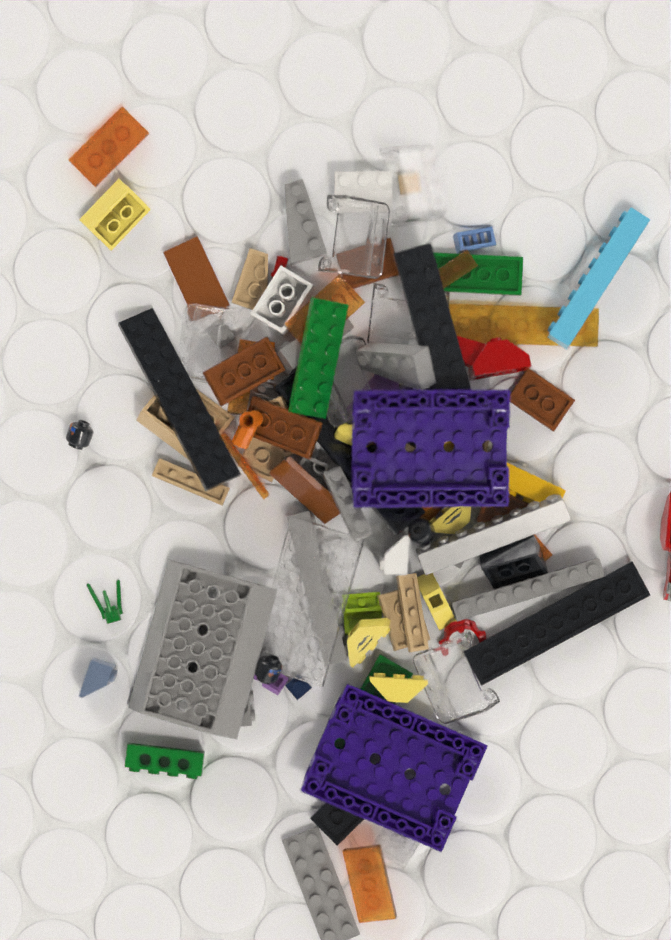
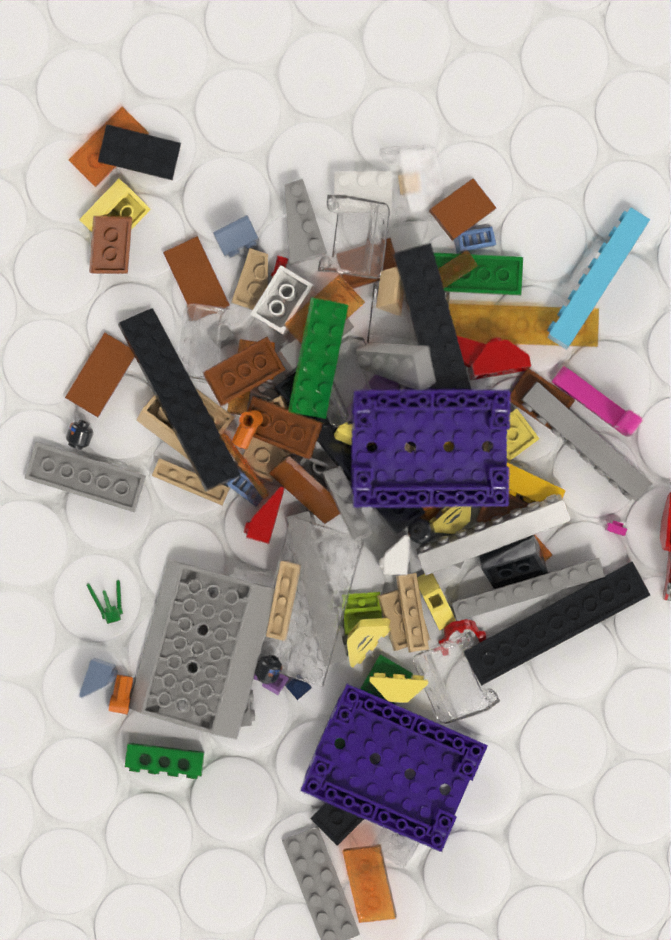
none -> light grey plate [24,442,146,512]
none -> dark orange tile [65,333,135,418]
none -> dark orange tile [89,216,132,274]
none -> black plate [98,124,181,181]
none -> orange piece [108,674,133,715]
none -> sand blue slope [213,215,259,258]
none -> medium blue slope [225,470,268,507]
none -> red slope [244,487,285,544]
none -> tan plate [266,561,301,641]
none -> tan slope [376,267,404,316]
none -> dark orange tile [429,178,496,241]
none -> light yellow plate [507,408,540,462]
none -> light grey brick [520,382,653,501]
none -> dark pink beam [552,366,643,437]
none -> dark pink plate [605,520,627,536]

